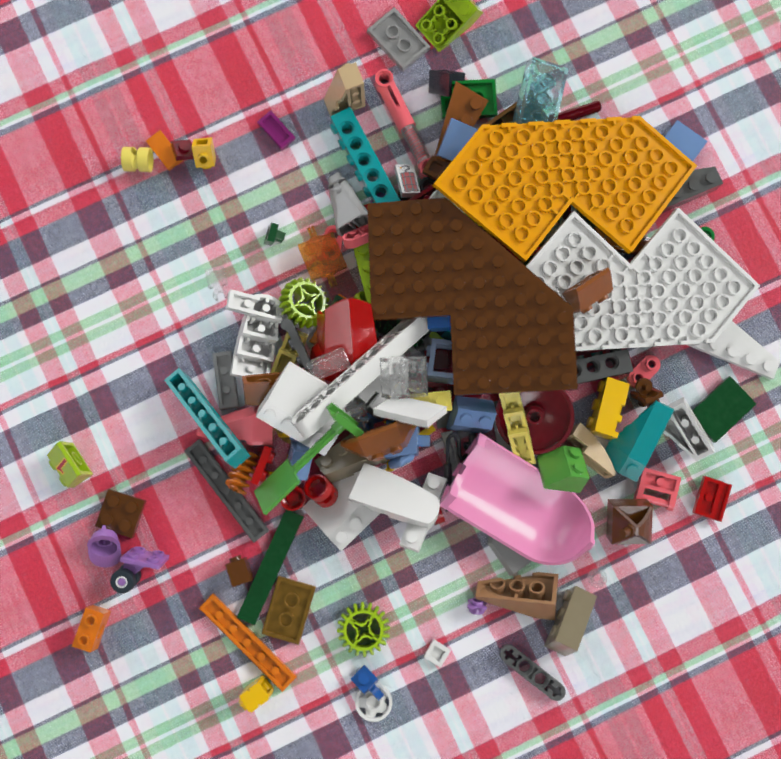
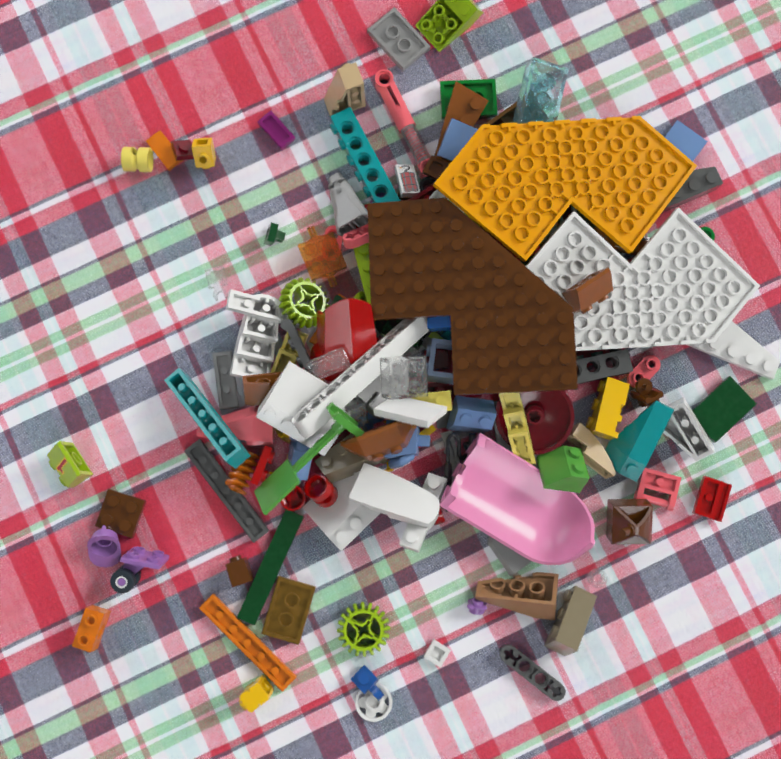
black panel [429,69,465,97] -> none
dark red axle [548,101,602,122] -> none

